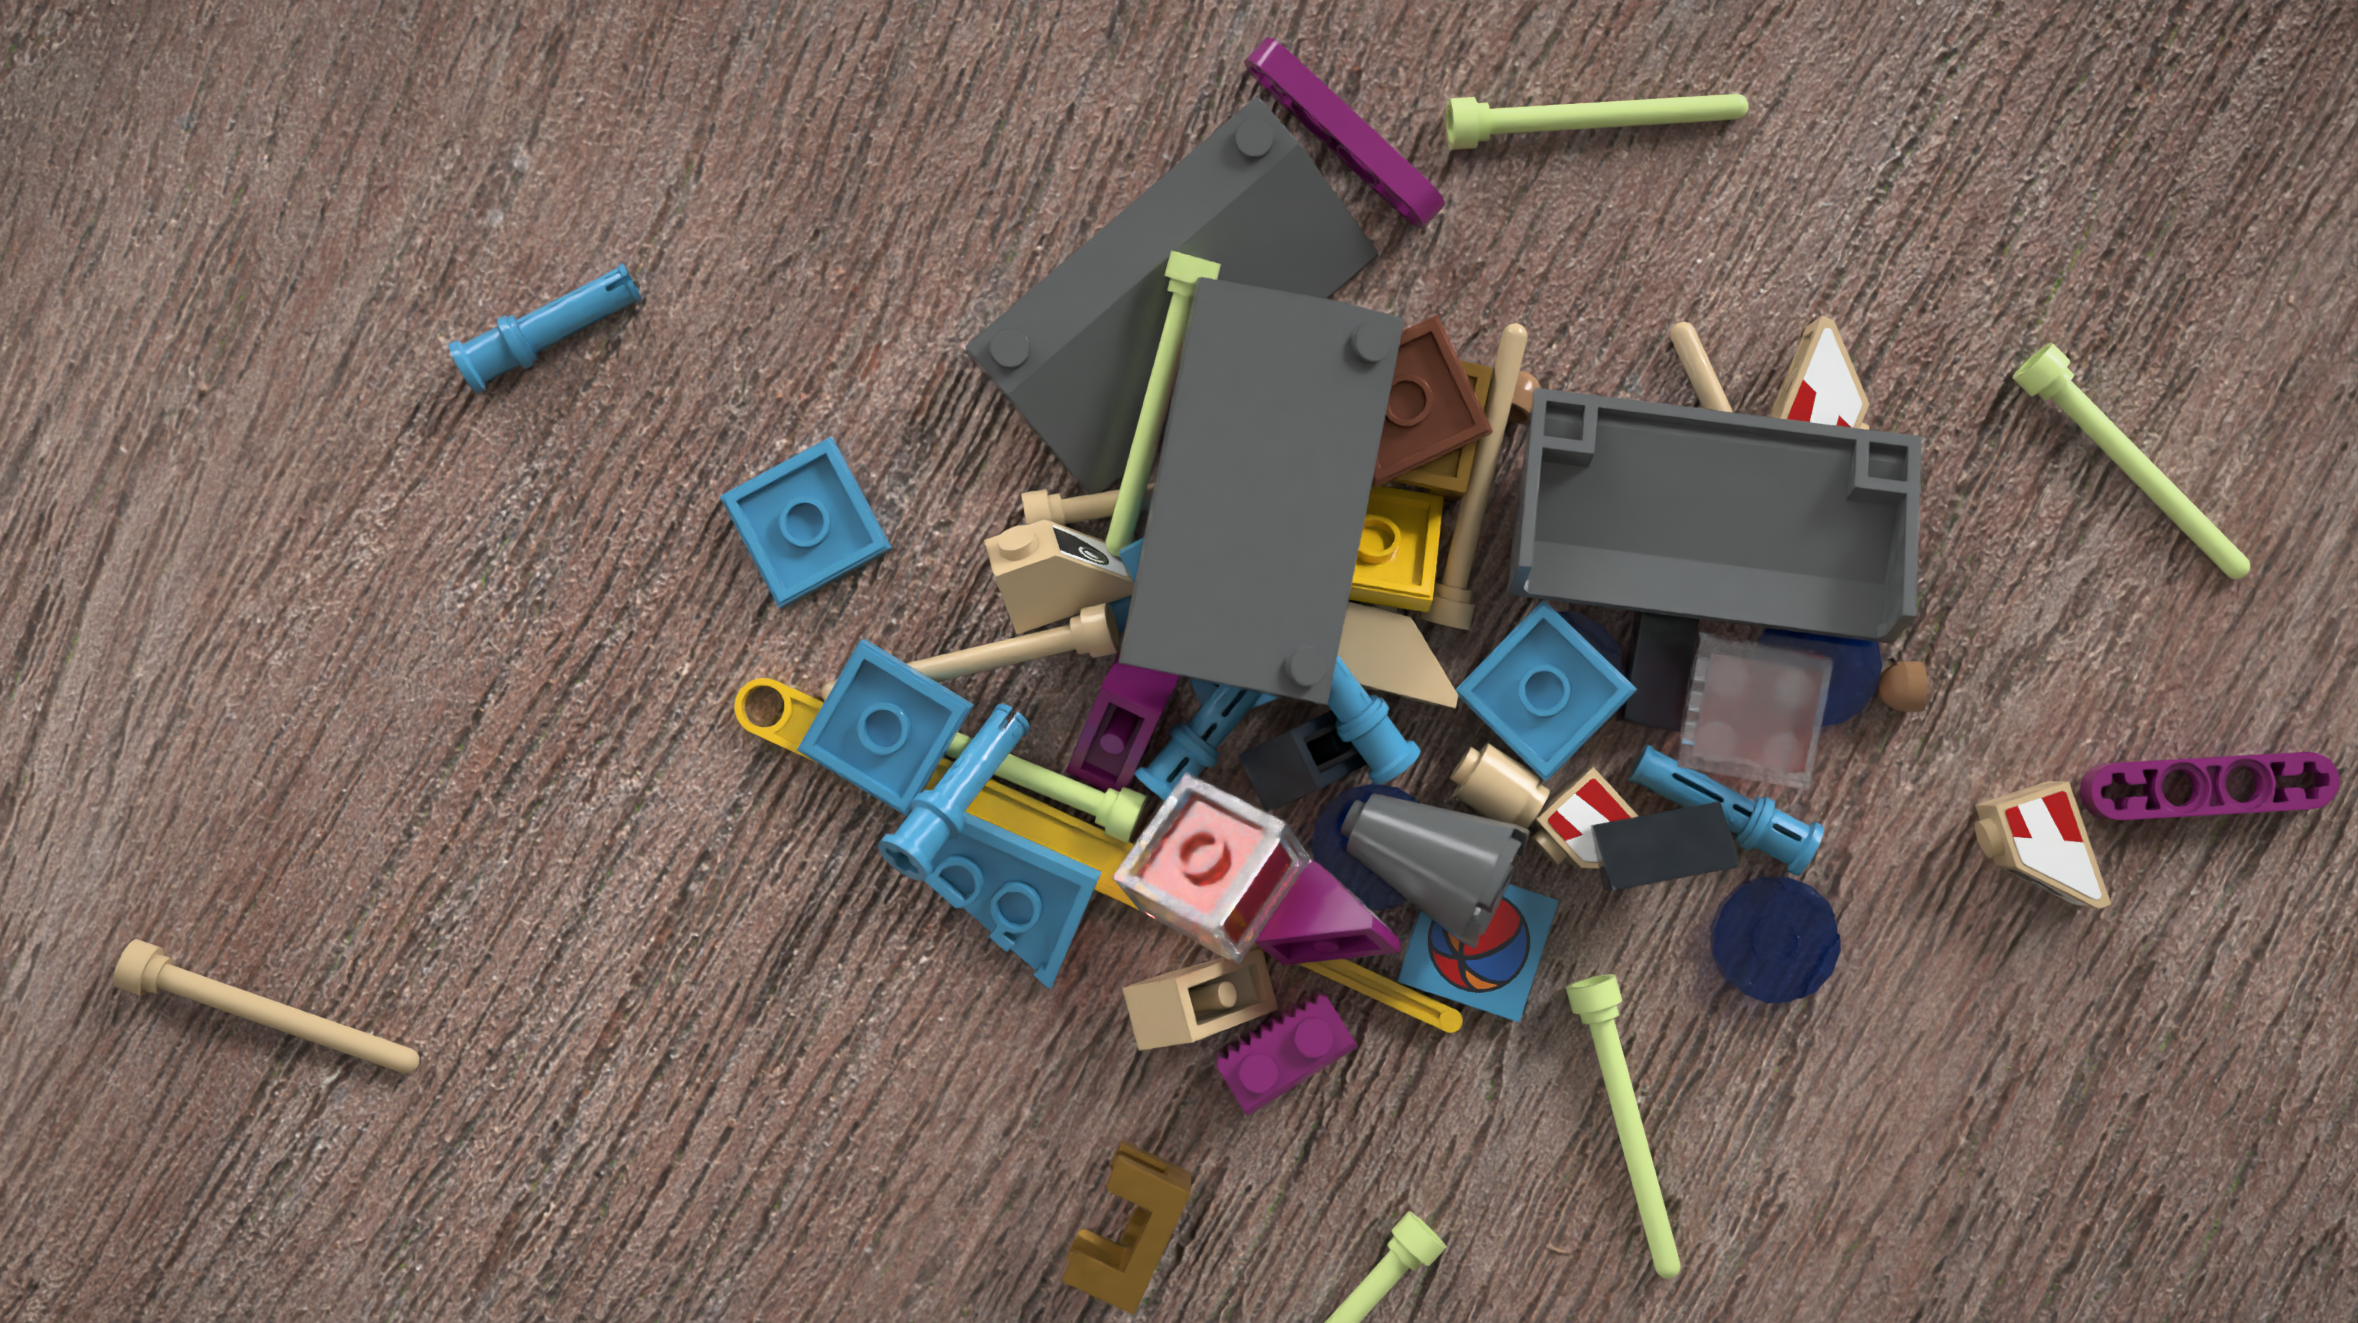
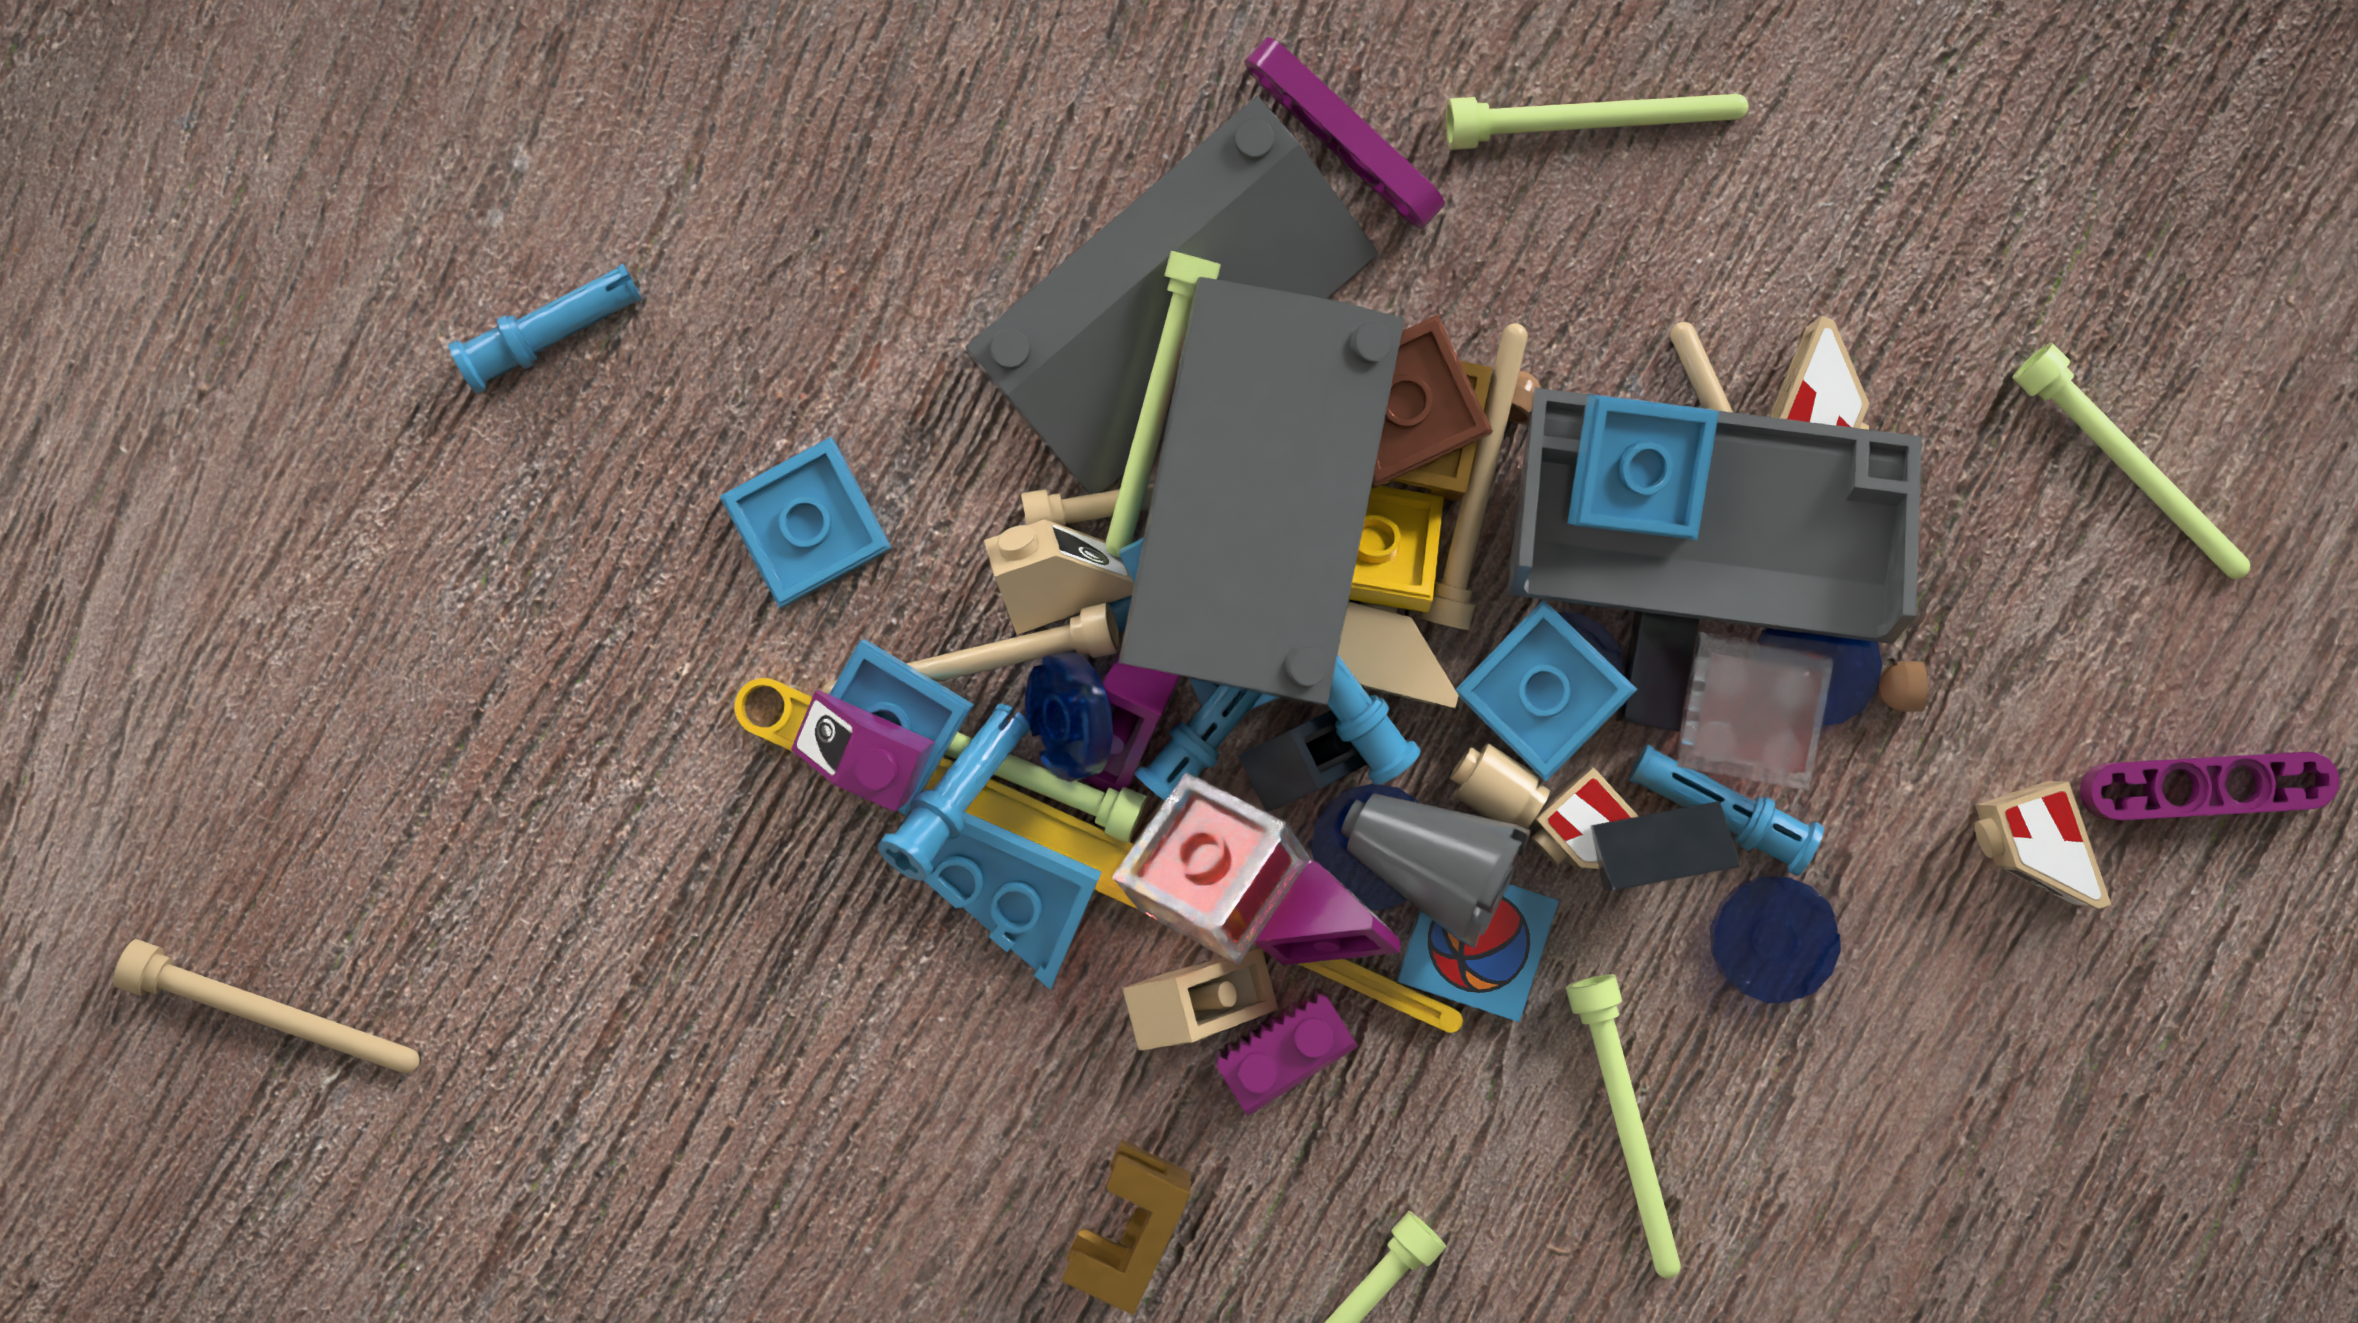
none -> magenta slope [791,690,935,812]
none -> clear blue tile [1025,651,1113,782]
none -> dark azure tile [1567,394,1719,540]

